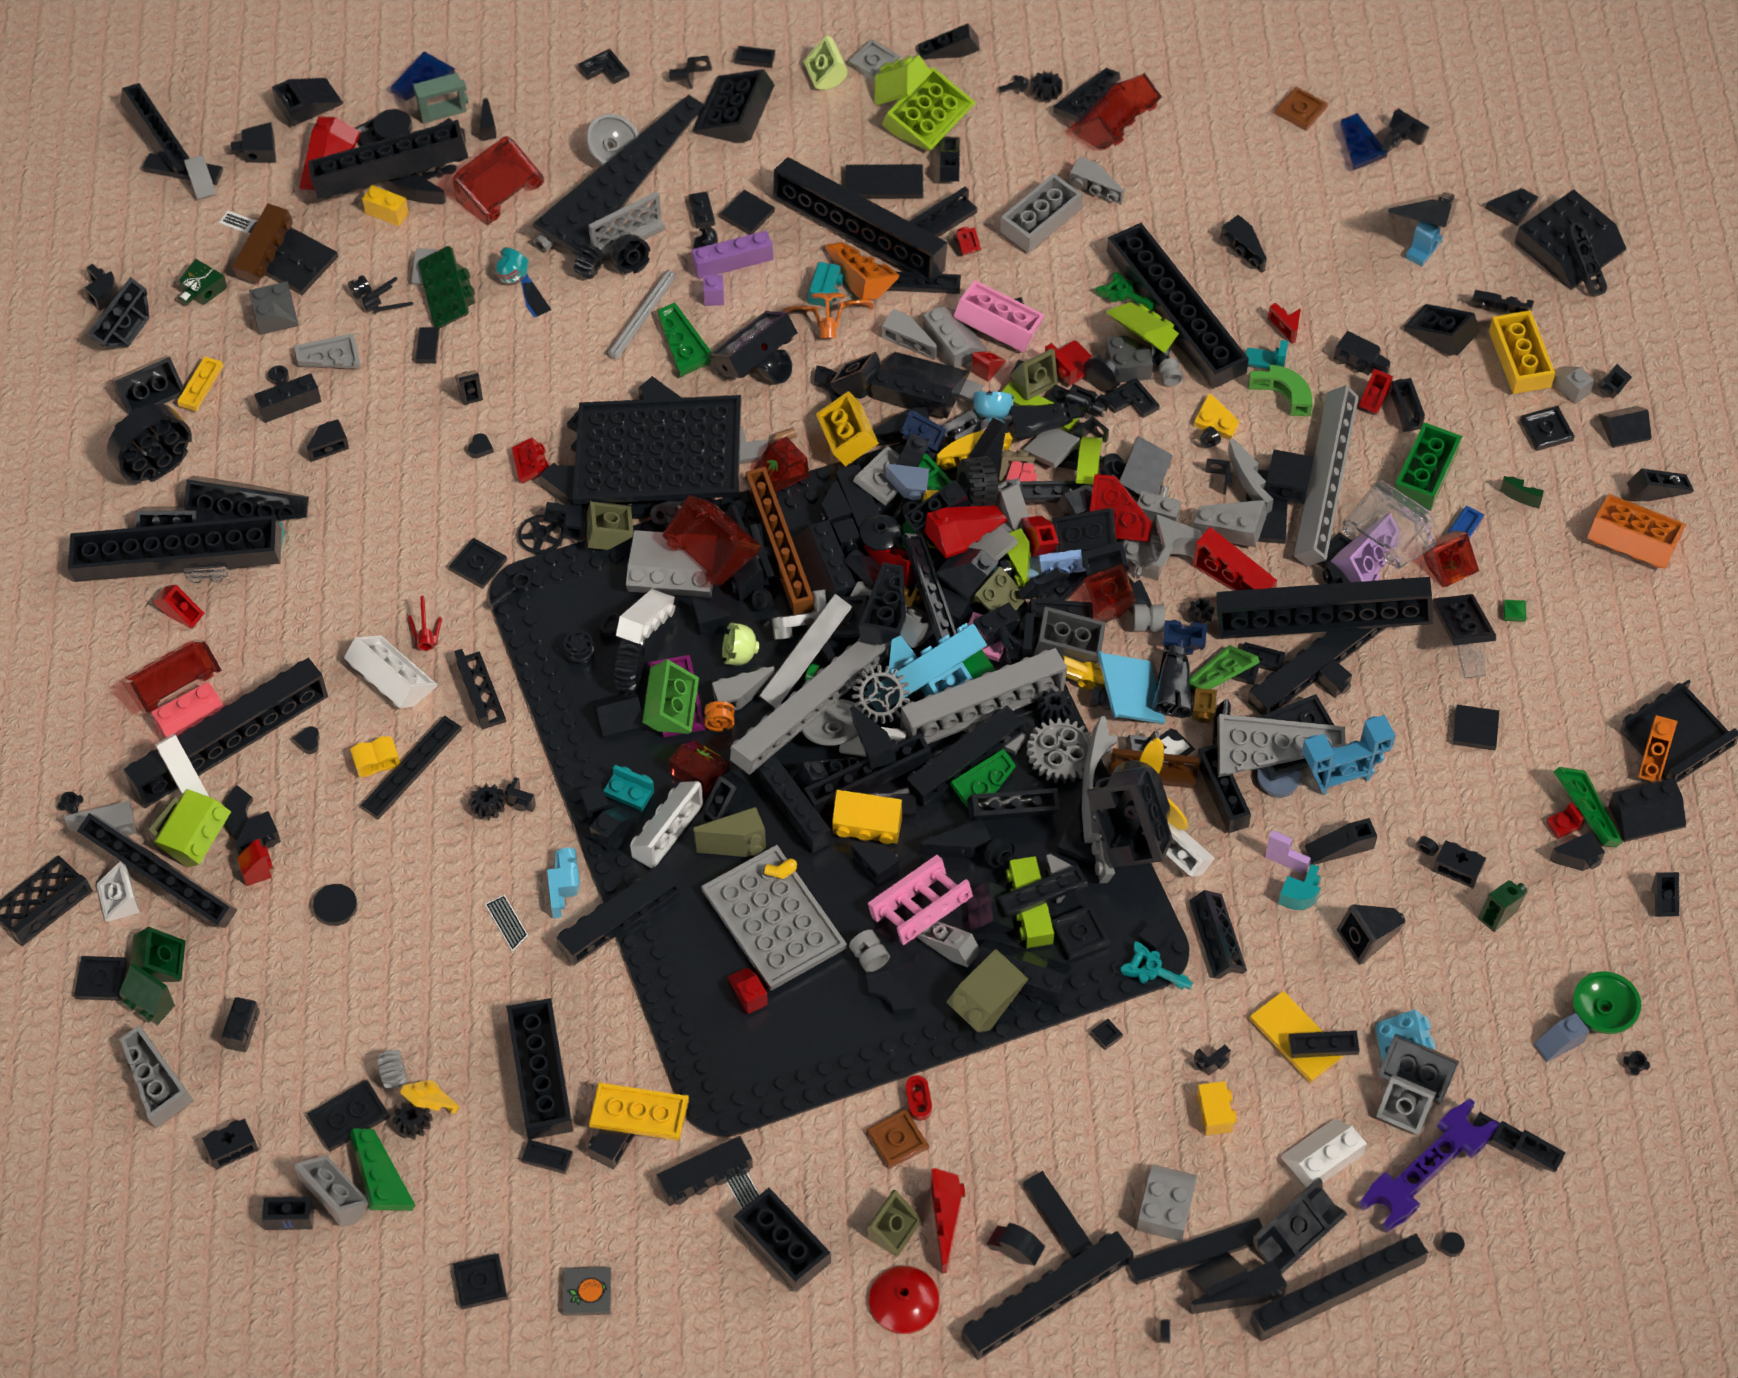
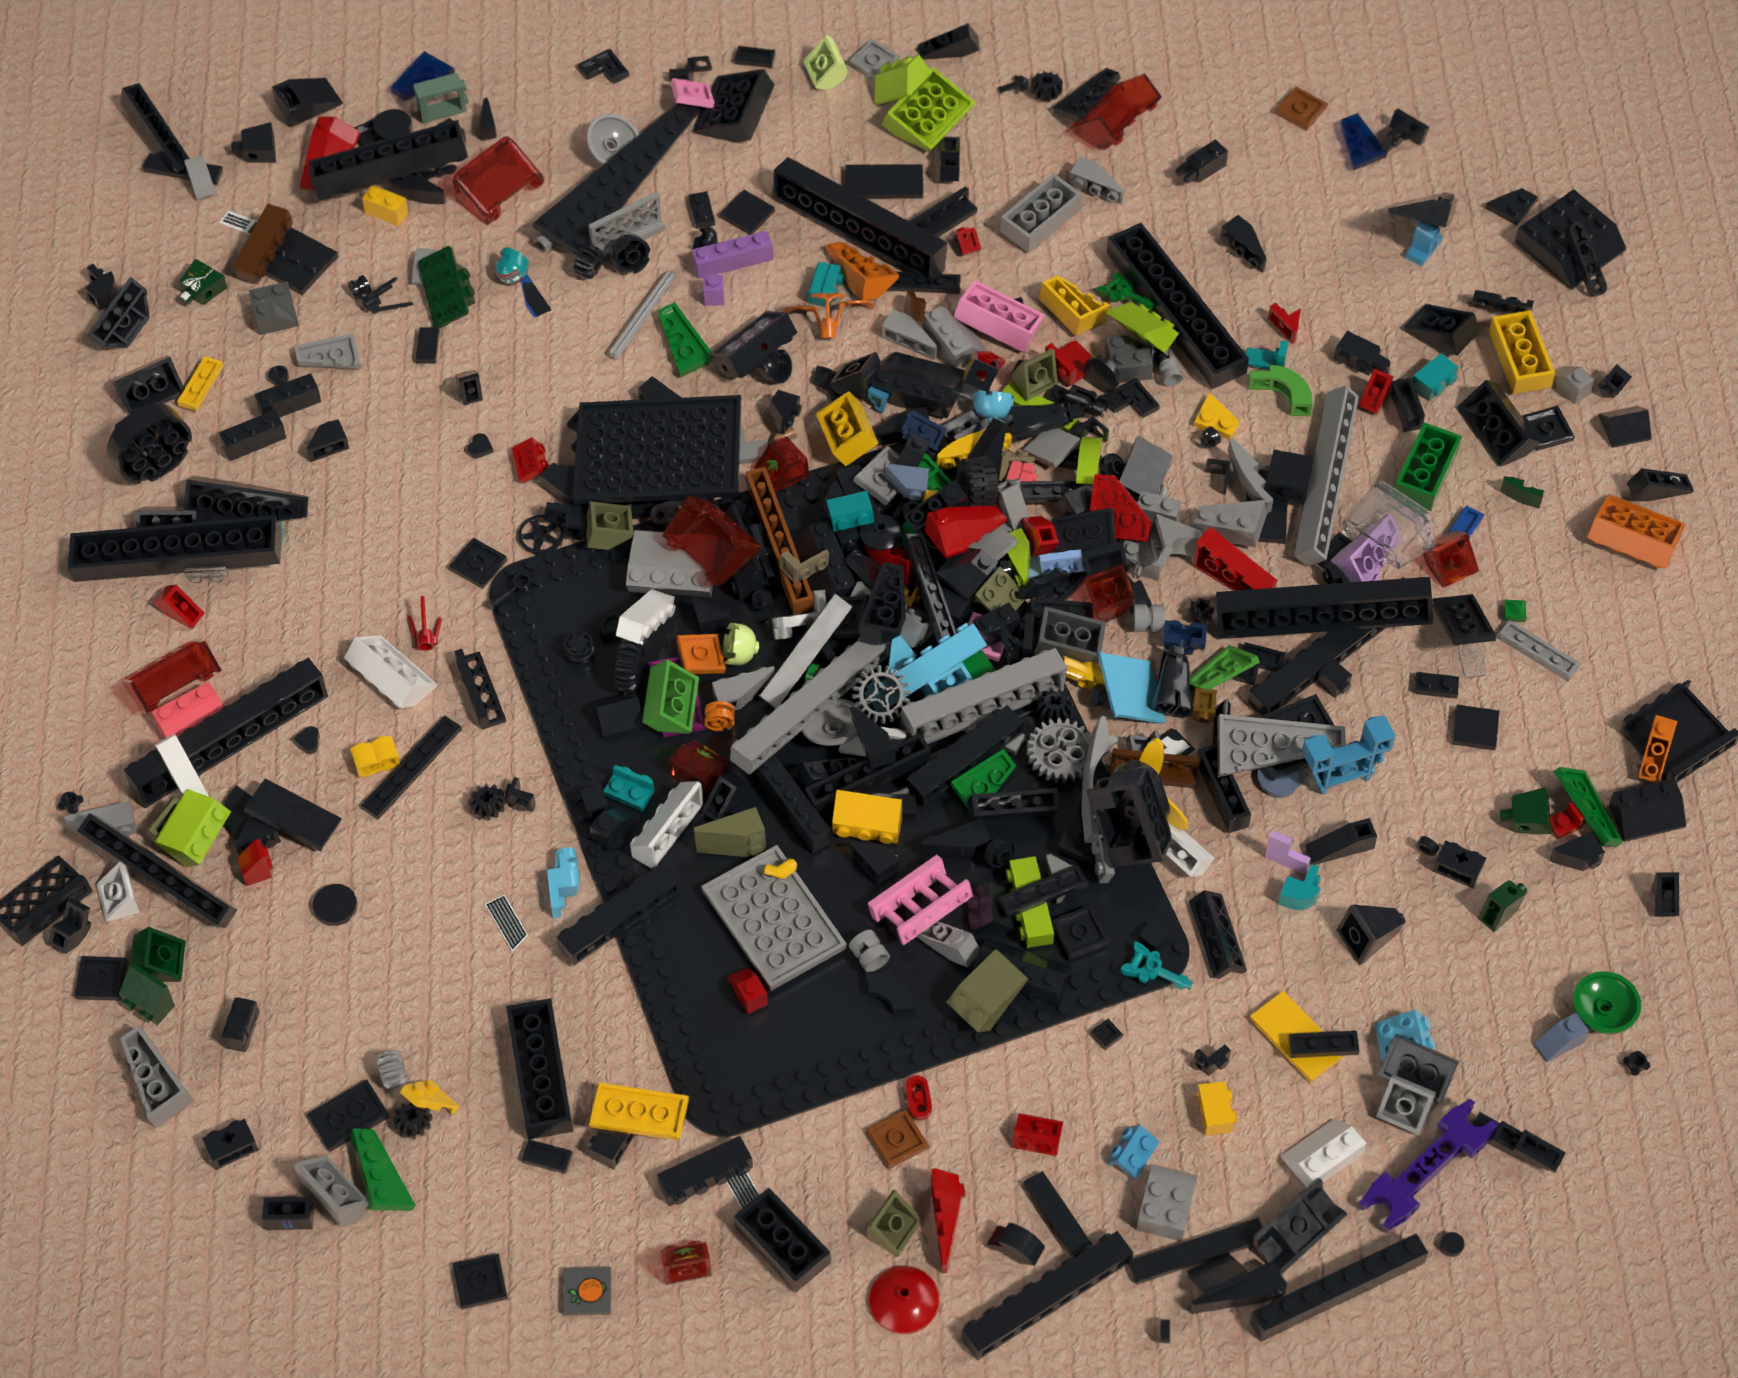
none -> black brick [48,898,92,954]
none -> black brick [219,410,287,461]
none -> black tile [244,778,342,852]
none -> clear red slope [660,1241,712,1285]
none -> bright pink tile [671,78,715,108]
none -> orange tile [676,634,726,674]
none -> black slope [769,390,802,434]
none -> dark tan bracket [780,550,829,584]
none -> teal brick [827,491,874,532]
none -> dark azure tile [868,387,889,413]
none -> reddish brown slope [904,291,926,322]
none -> black piece [964,350,999,393]
none -> red bracket [1012,1113,1064,1156]
none -> yellow wedge [1038,275,1110,336]
none -> dark azure bracket [1107,1125,1160,1179]
none -> black hinge [1175,139,1228,184]
none -> teal brick [1413,353,1459,401]
none -> black plate [1414,672,1459,699]
none -> black slope [1457,380,1541,466]
none -> light grey tile [1497,620,1581,681]
none -> dark green torso [1500,787,1552,834]

